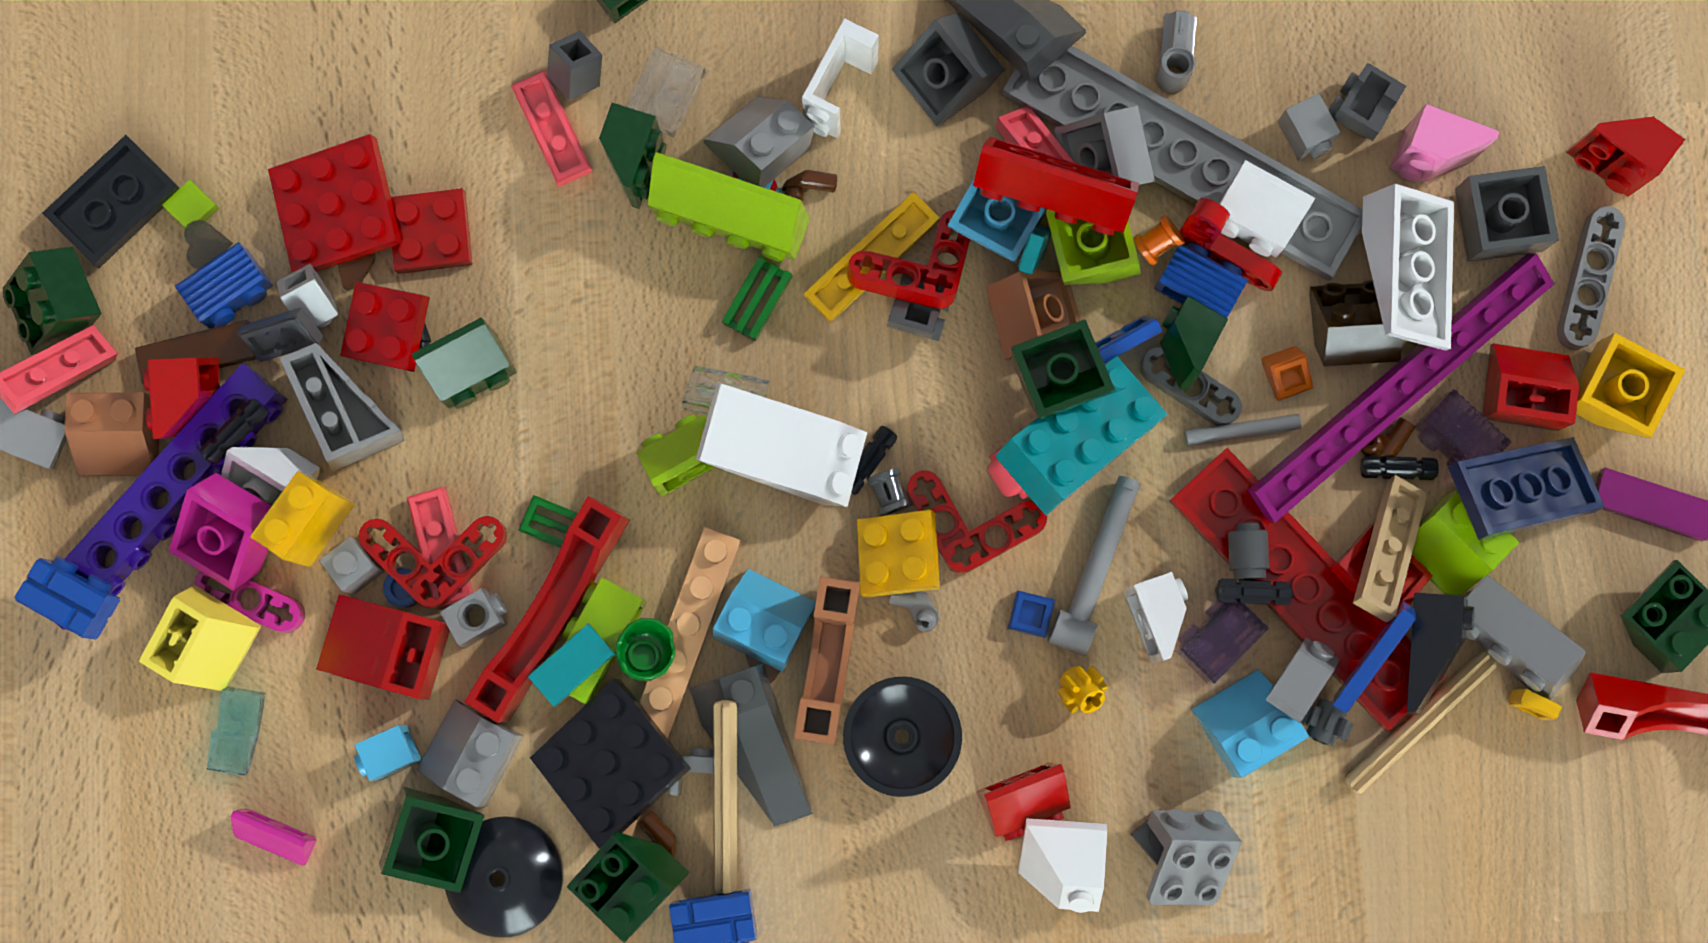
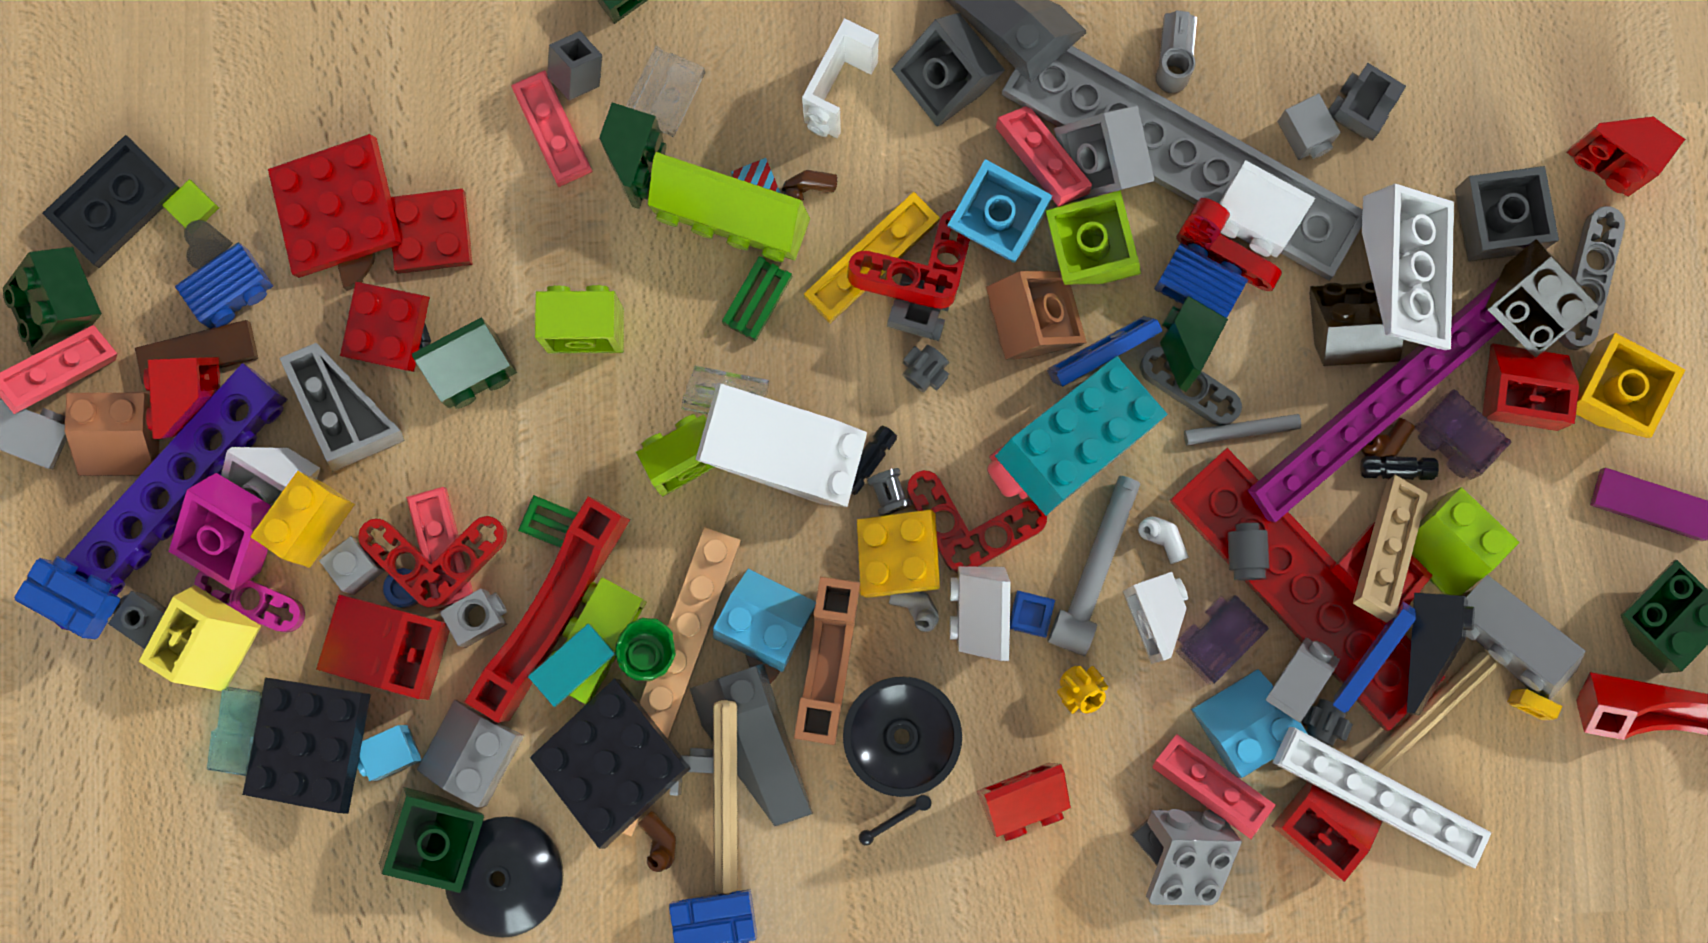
black axle [200,398,268,465] -> none
dark pink slope [231,809,317,865] -> none
dark grey plate [237,307,324,362] -> none
light grey brick [276,263,339,329] -> none
dark green slope [567,832,690,943] -> none
light grey slope [704,96,815,188] -> none
red slope [973,137,1139,236] -> none
dark green slope [1011,319,1115,420] -> none
teal tile [1018,225,1051,275] -> none
white slope [1018,818,1108,913] -> none
orange bush [1133,215,1185,265] -> none
black axle [1215,578,1293,605] -> none
orange slope [1261,346,1314,401] -> none
bright pink slope [1389,104,1500,182] -> none
dark blue plate [1448,437,1605,540] -> none
none -> dark grey brick [108,591,167,649]
none -> black plate [242,677,371,814]
none -> lime brick [535,285,624,353]
none -> black hinge [859,795,932,846]
none -> dark grey gear [902,345,949,392]
none -> white slope [950,566,1011,661]
none -> white arm [1138,516,1189,564]
none -> coral plate [1152,734,1276,840]
none -> red slope [1271,781,1383,882]
none -> white tile [1272,726,1491,869]
none -> slope [1485,239,1599,358]

